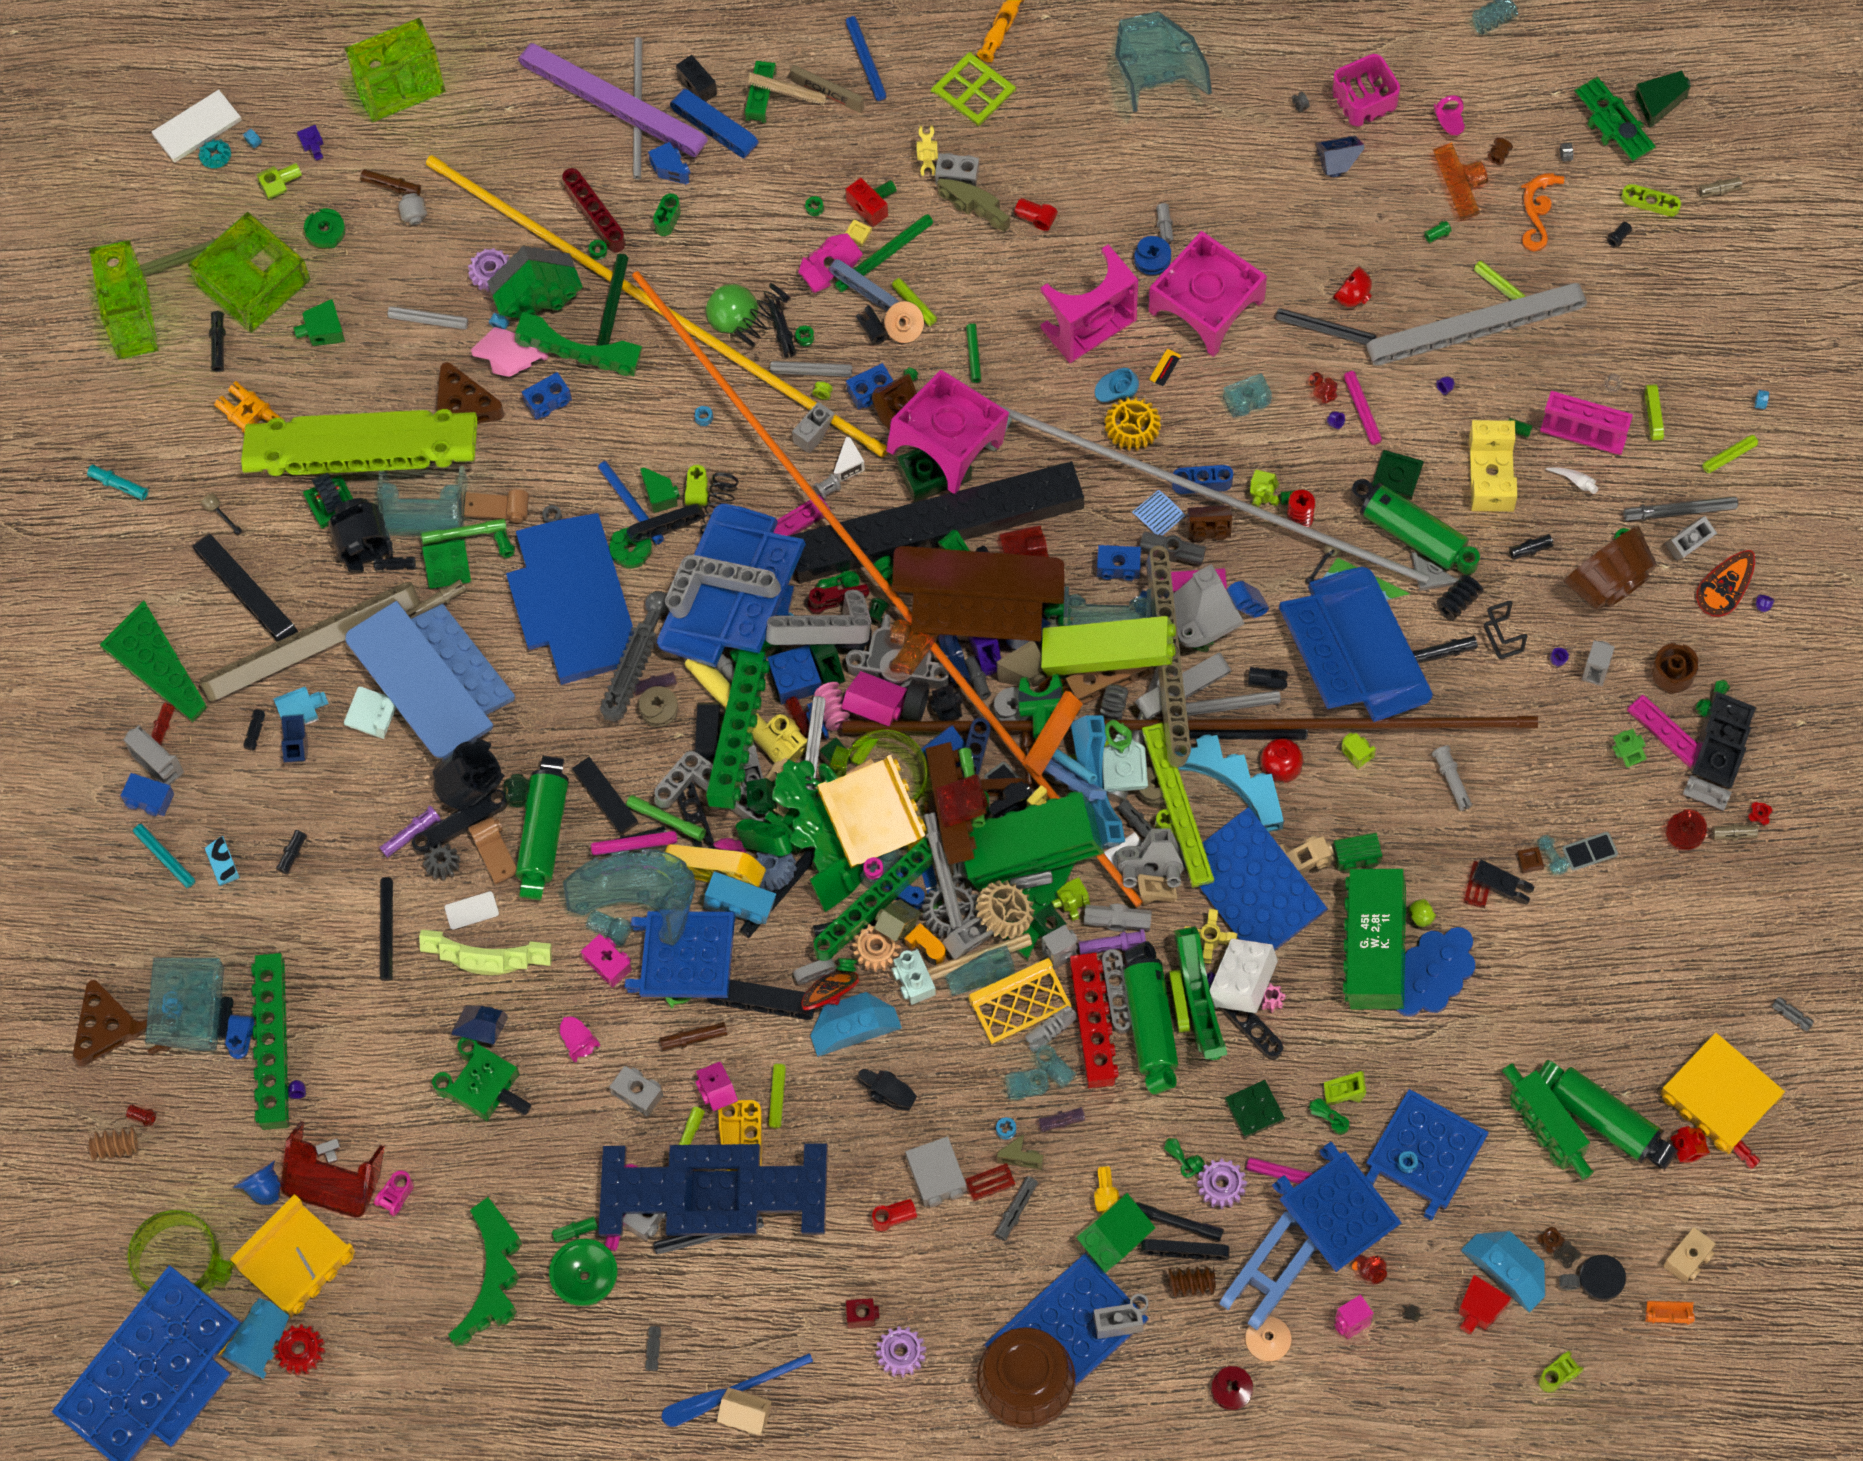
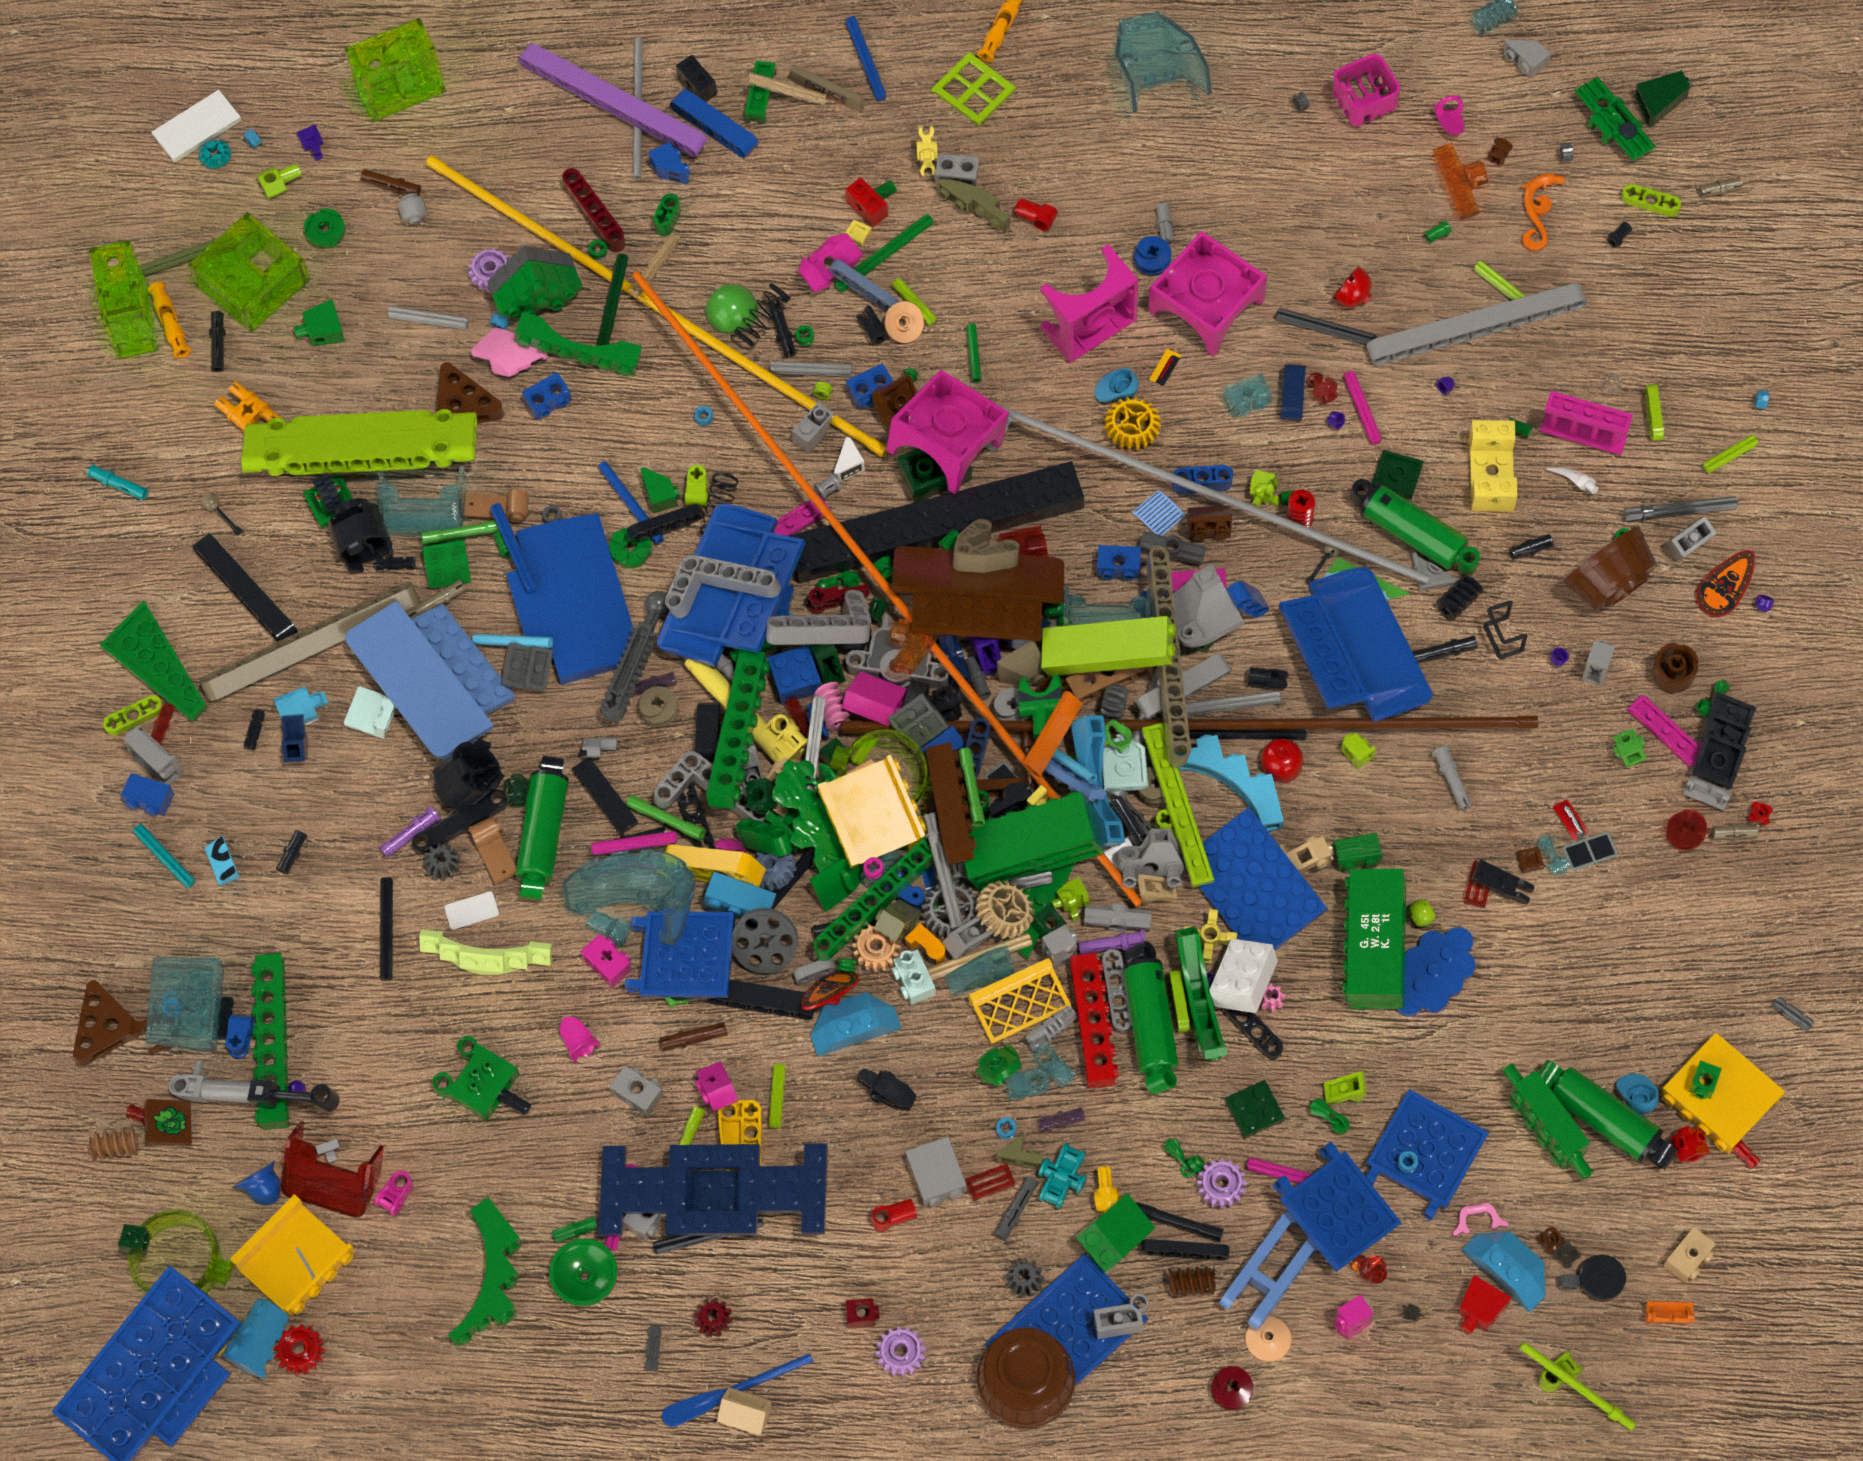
dark blue slope [452,1005,508,1044] -> none
green bush [805,196,824,216] -> none
clear red plate [936,774,988,828] -> none
slope [1316,135,1365,177] -> none
none -> lime beam [103,695,164,736]
none -> dark green brick [118,1224,152,1257]
none -> reddish brown tile [145,1099,192,1146]
none -> light orange piece [147,282,191,359]
none -> piece [169,1060,340,1112]
none -> medium azure piece [472,634,553,648]
none -> blue axle [490,503,538,593]
none -> dark grey slope [500,643,553,692]
none -> light grey piece [579,737,617,758]
none -> tan axle [630,233,680,298]
none -> dark red gear [694,1298,733,1338]
none -> dark grey wedge [732,908,798,974]
none -> dark grey slope [887,693,950,751]
none -> dark tan connector [952,519,1020,573]
none -> green plate [976,1045,1022,1086]
none -> dark grey gear [1005,1258,1044,1298]
none -> teal axle [1038,1142,1088,1209]
none -> black axle [1111,795,1146,846]
none -> dark blue beam [1281,364,1306,421]
none -> bright pink helmet [1452,1203,1509,1237]
none -> light grey slope [1503,40,1551,78]
none -> lime bar [1519,1341,1636,1431]
none -> sticker [1553,800,1588,840]
none -> dark azure cap [1616,1074,1659,1114]
none -> green brick [1689,1060,1722,1099]

